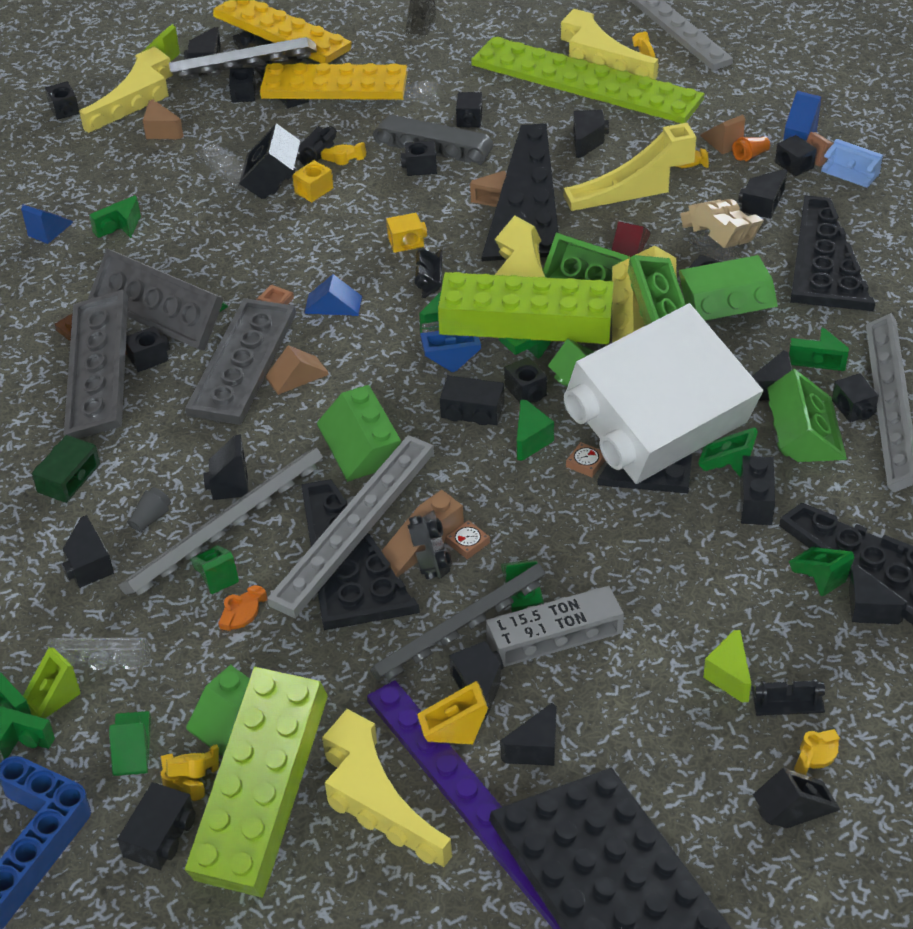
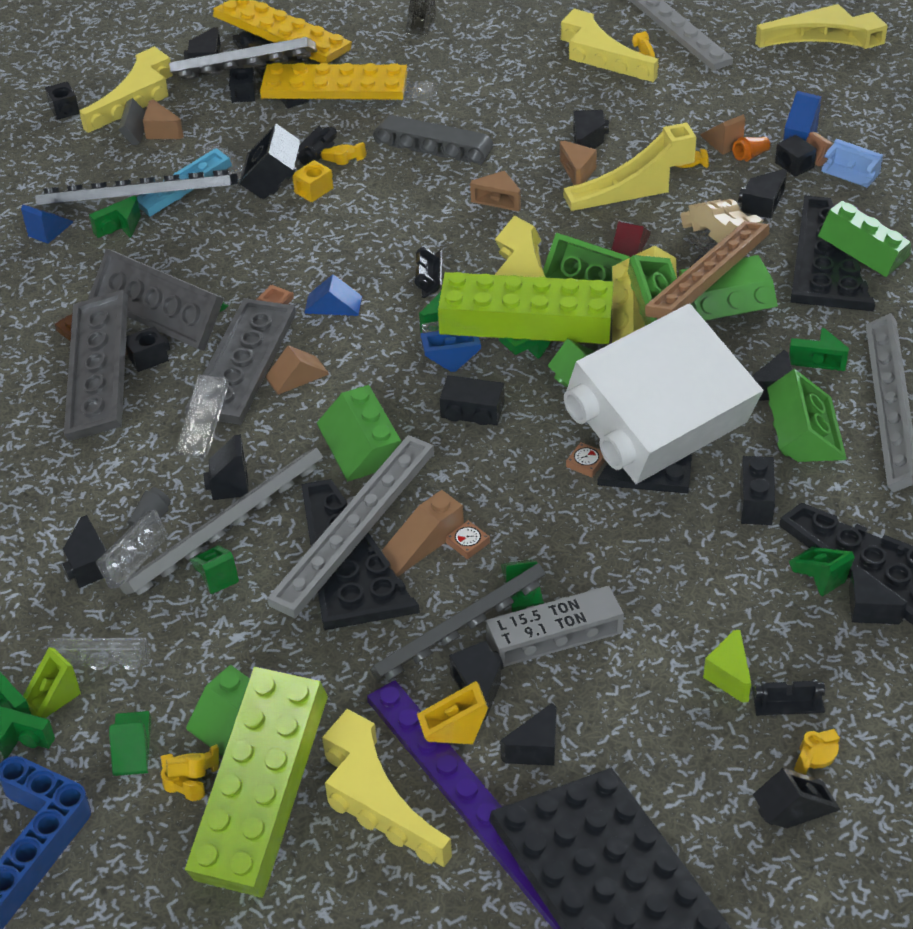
dark green brick [31,435,100,503] -> none
black brick [117,782,196,870] -> none
lime slope [142,24,180,61] -> none
orange piece [218,585,267,631] -> none
yellow brick [386,212,427,253] -> none
black brick [400,140,437,176] -> none
black hinge [407,510,452,579] -> none
black brick [456,92,483,128] -> none
lime plate [471,36,705,124] -> none
black wing [481,123,559,262] -> none
black brick [504,357,547,403] -> none
green slope [517,400,554,461] -> none
green slope [698,427,758,477] -> none
black brick [832,373,879,423] -> none
none -> plate [35,169,238,205]
none -> clear plate [96,510,169,589]
none -> dark grey tile [118,98,145,145]
none -> medium azure plate [137,148,232,217]
none -> clear plate [176,374,229,459]
none -> medium nougat slope [560,141,597,185]
none -> medium nougat plate [645,221,770,320]
none -> light yellow arch [755,4,888,49]
none -> bright green slope [818,201,911,277]

